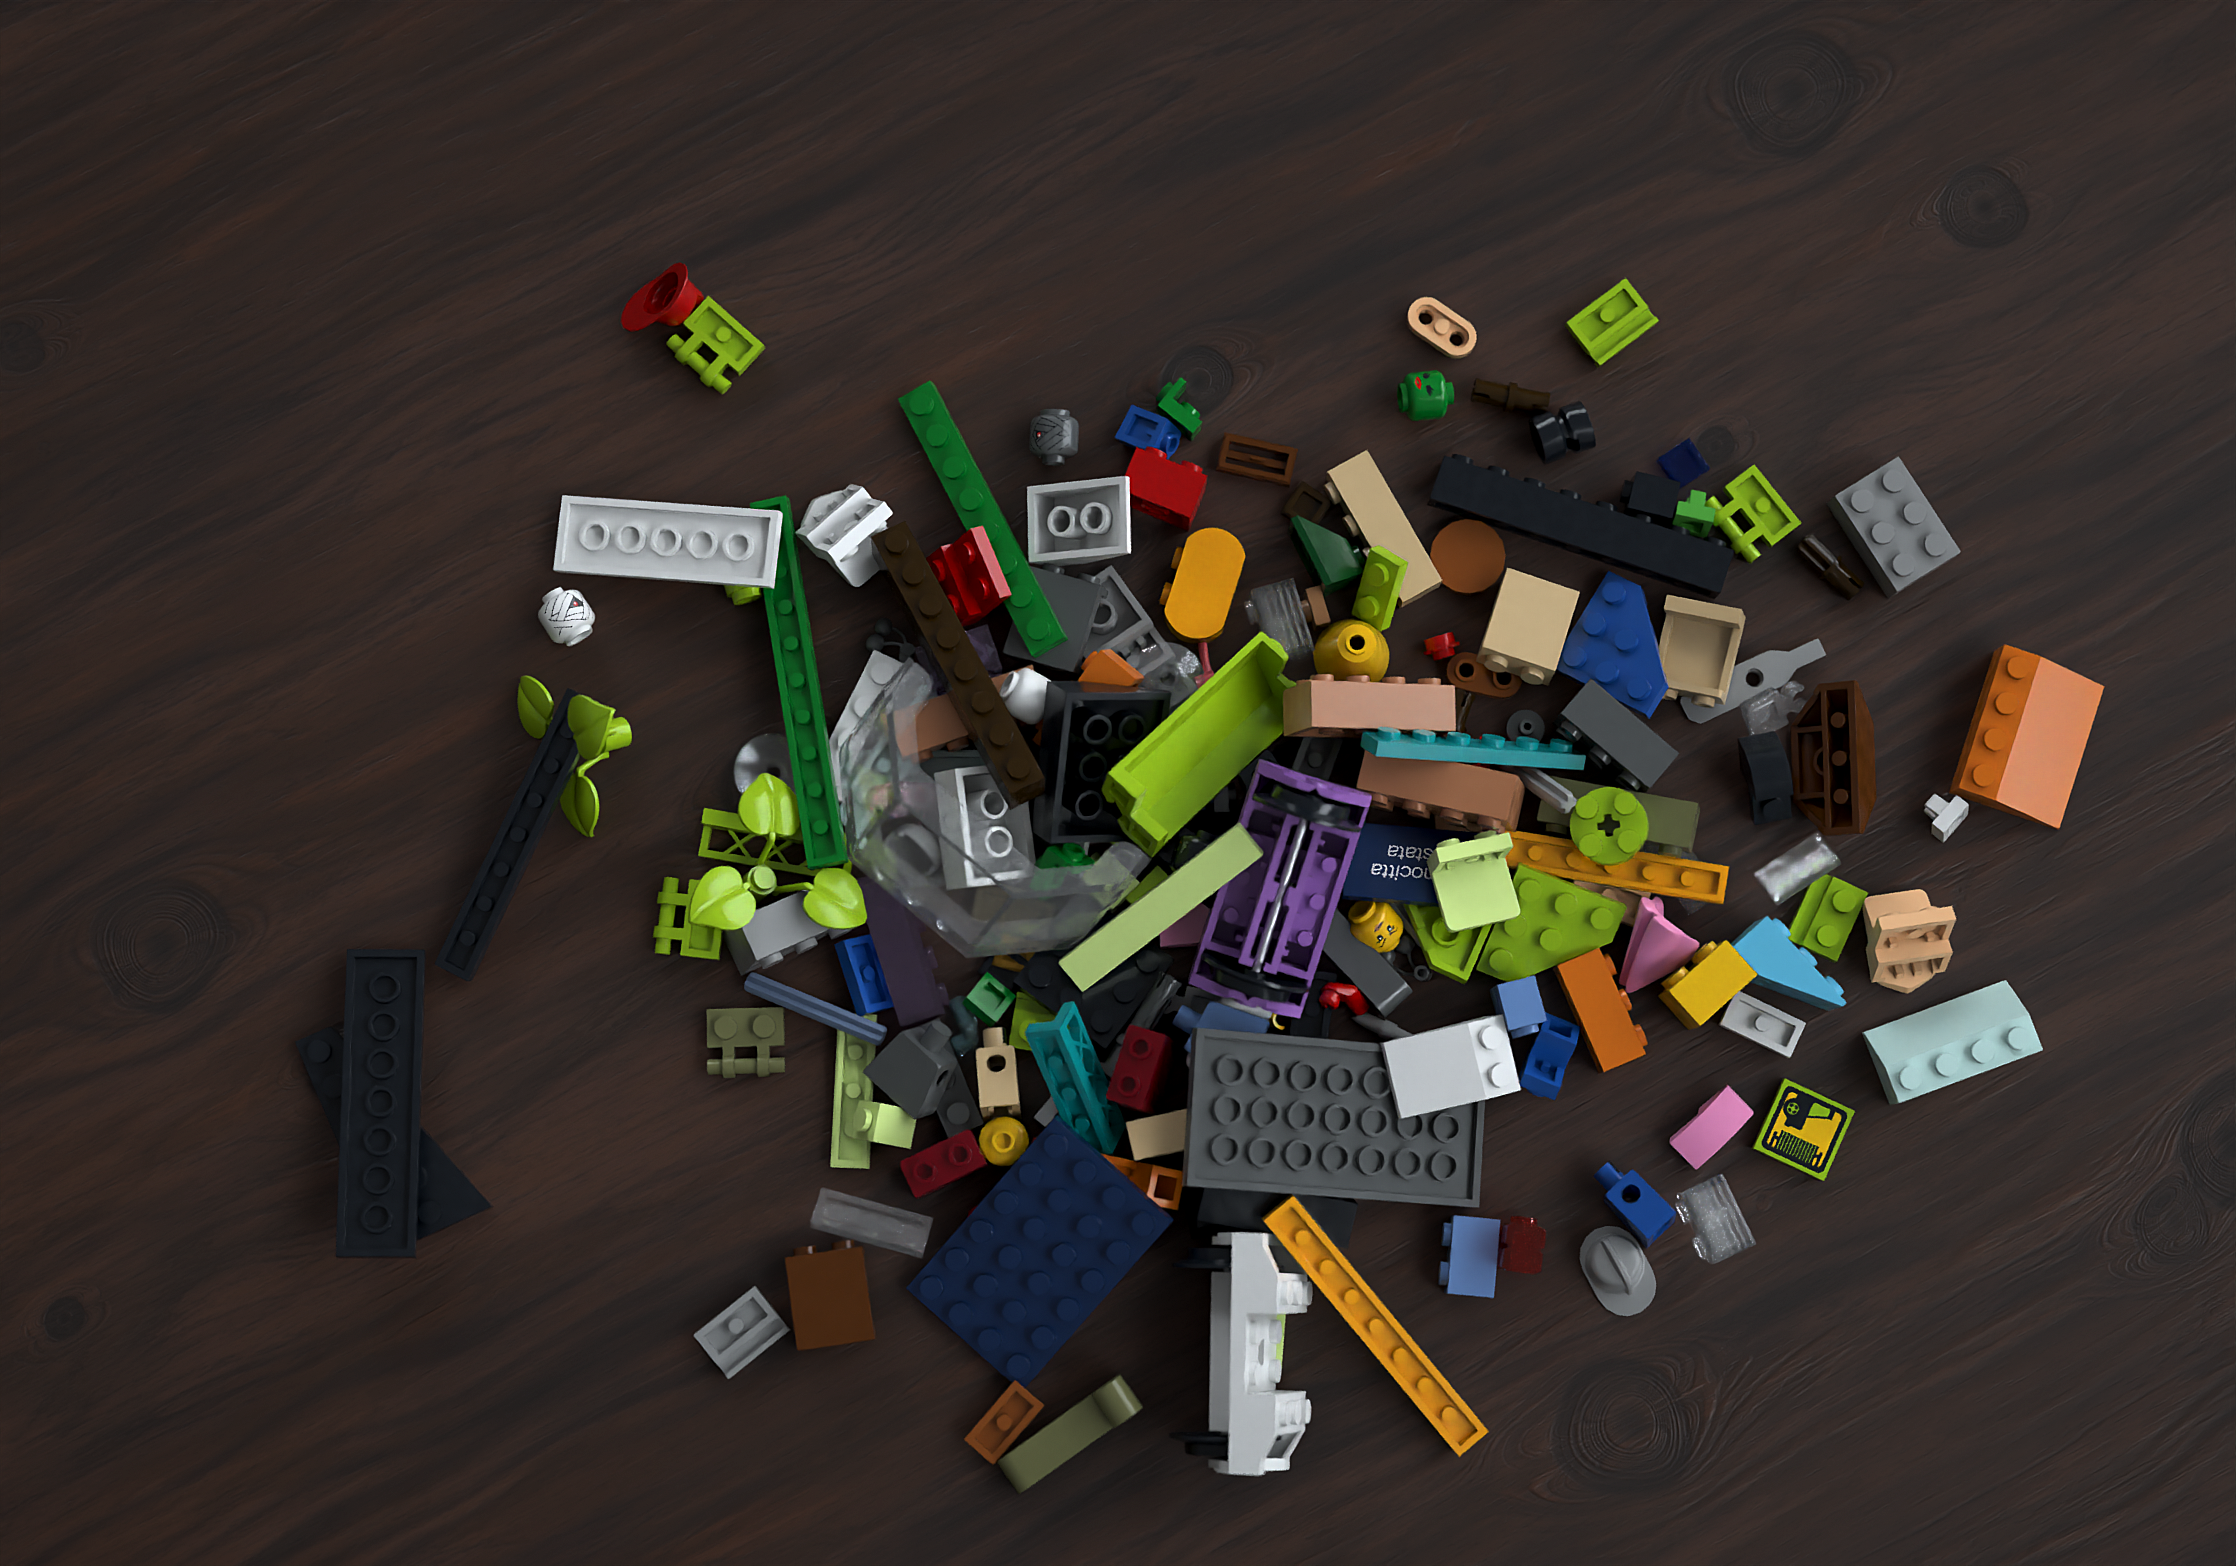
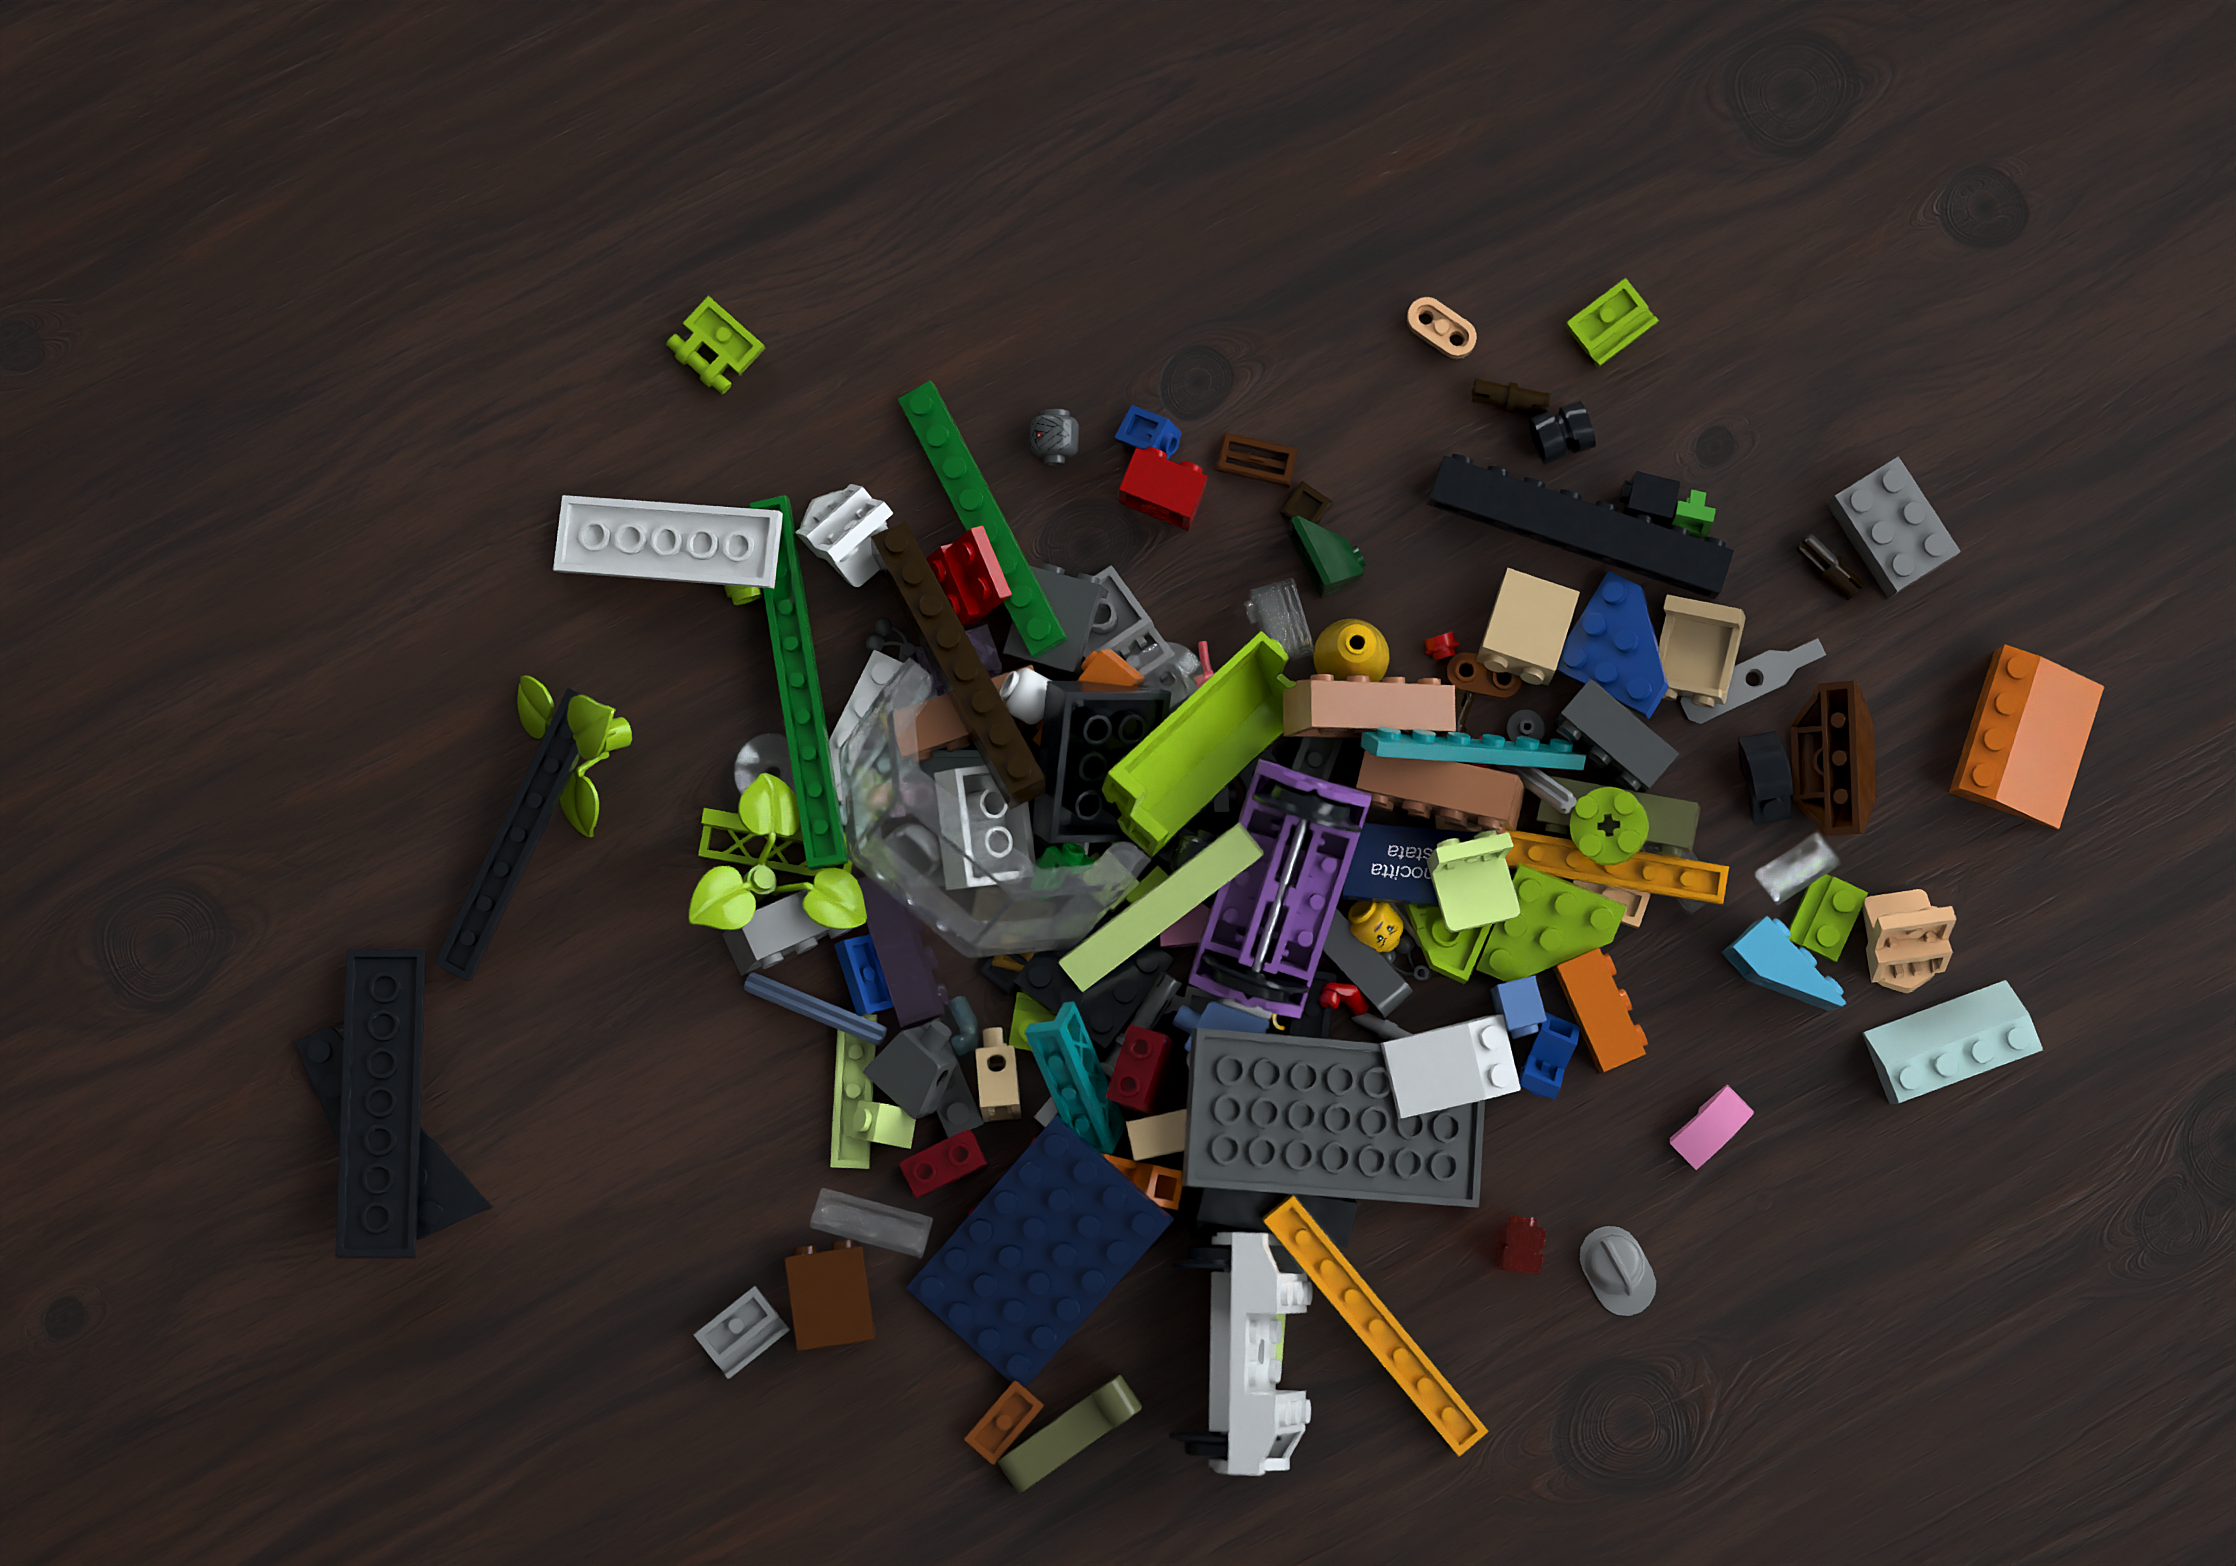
white head [538,587,595,646] -> none
red piece [621,262,704,332] -> none
lime plate [653,877,723,961] -> none
olive plate [707,1007,785,1078] -> none
green plate [961,972,1016,1028] -> none
yellow head [979,1116,1029,1167] -> none
white slope [1027,476,1131,566] -> none
green bracket [1156,377,1202,441] -> none
light orange brick [1159,528,1245,644] -> none
medium nougat plate [1299,585,1331,631] -> none
tan brick [1324,450,1443,608] -> none
lime plate [1351,545,1408,631] -> none
green head [1397,370,1454,421] -> none
dark orange tile [1429,519,1506,596] -> none
medium blue brick [1438,1215,1500,1298] -> none
blue torso [1593,1161,1677,1248] -> none
bright pink hat [1619,896,1699,993] -> none
clear blue tile [1656,438,1710,490] -> none
yellow brick [1658,940,1758,1030] -> none
clear brick [1675,1173,1756,1264] -> none
lime plate [1705,465,1801,564] -> none
white plate [1718,991,1806,1058] -> none
clear plate [1739,681,1807,736] -> none
tile [1751,1078,1855,1181] -> none
white tile [1924,794,1969,843] -> none

